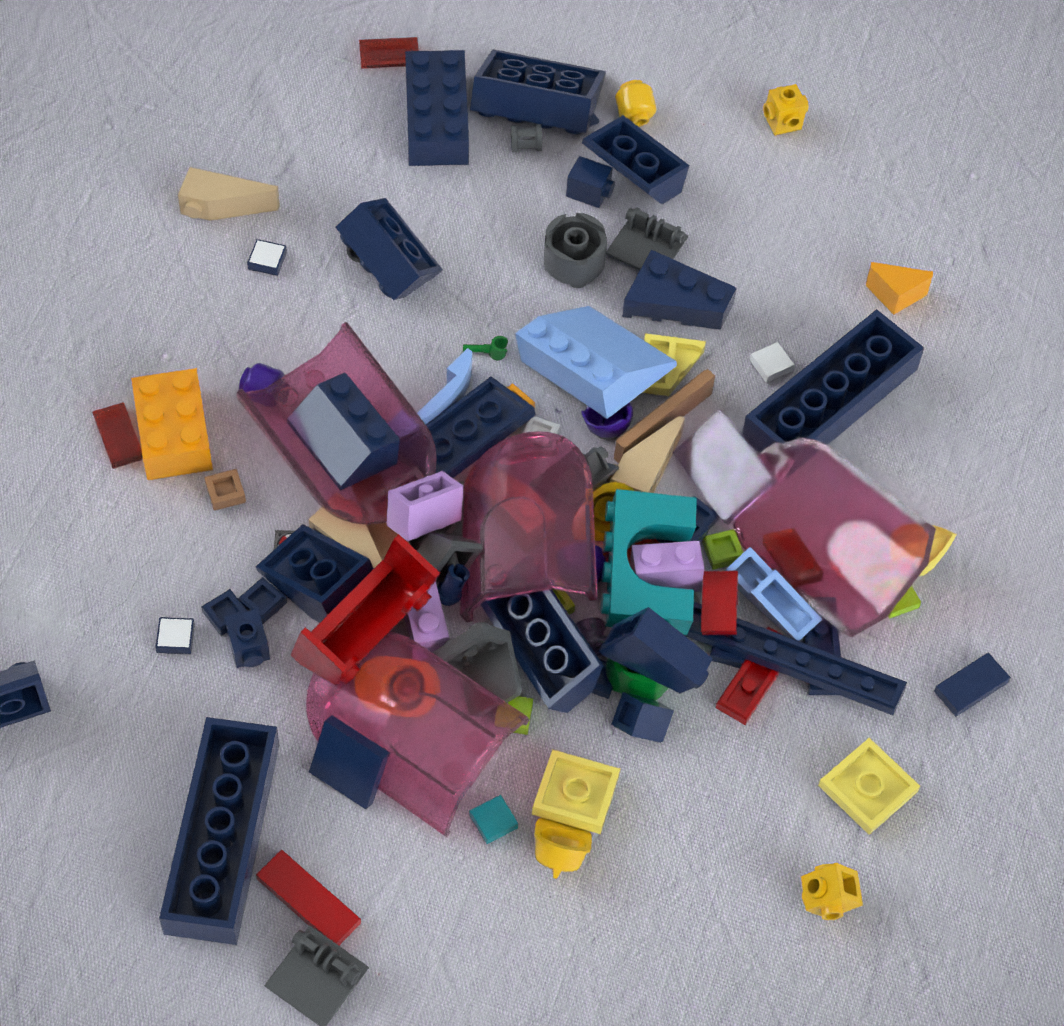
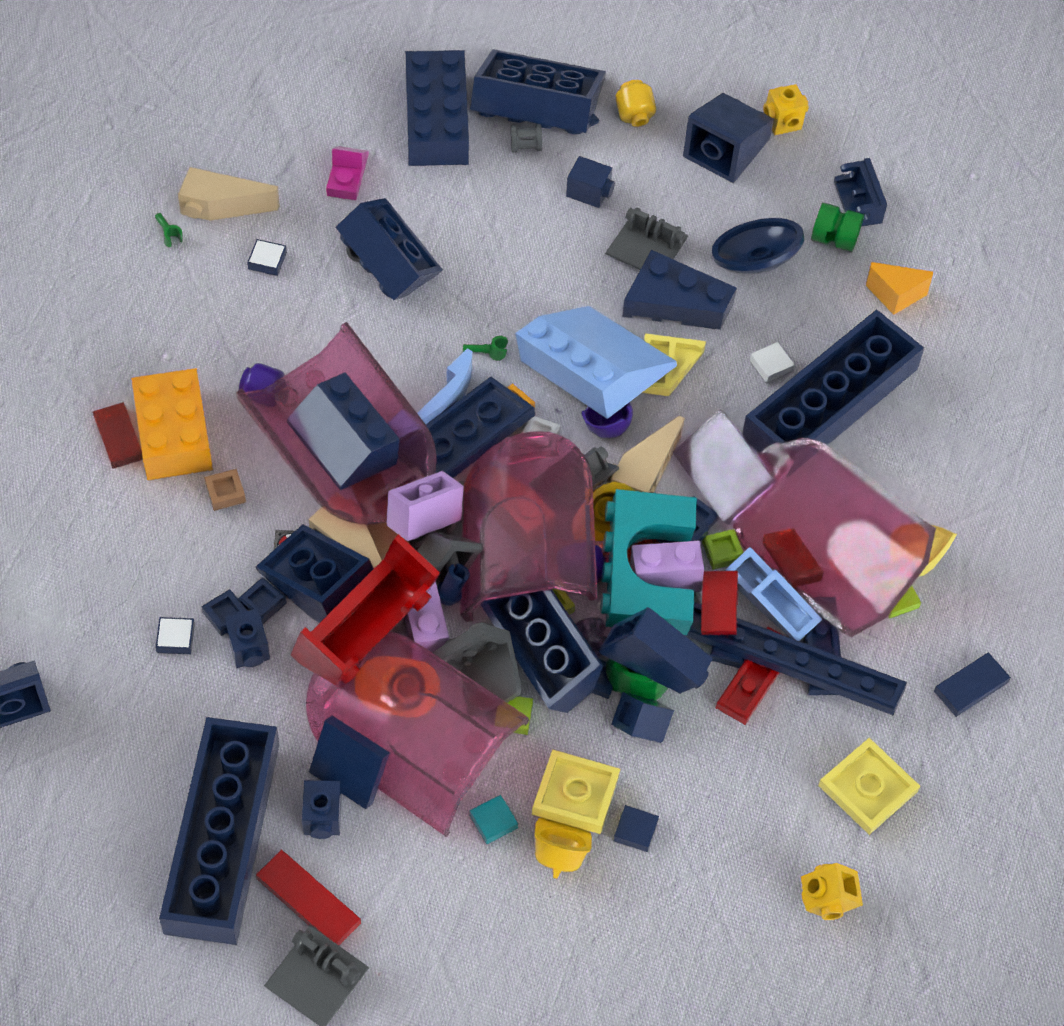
clear red tile [359,37,419,69] -> none
dark grey brick [544,213,607,288] -> none
dark blue slope [582,115,690,204] -> none
medium nougat tile [614,369,715,463] -> none
none -> green hand [155,213,183,247]
none -> dark blue brick [302,780,342,839]
none -> dark pink slope [326,146,369,201]
none -> dark blue tile [613,805,659,852]
none -> dark blue slope [683,93,774,184]
none -> dark blue dish [712,218,804,274]
none -> green wheel [811,202,864,253]
none -> dark blue hinge [834,158,887,227]

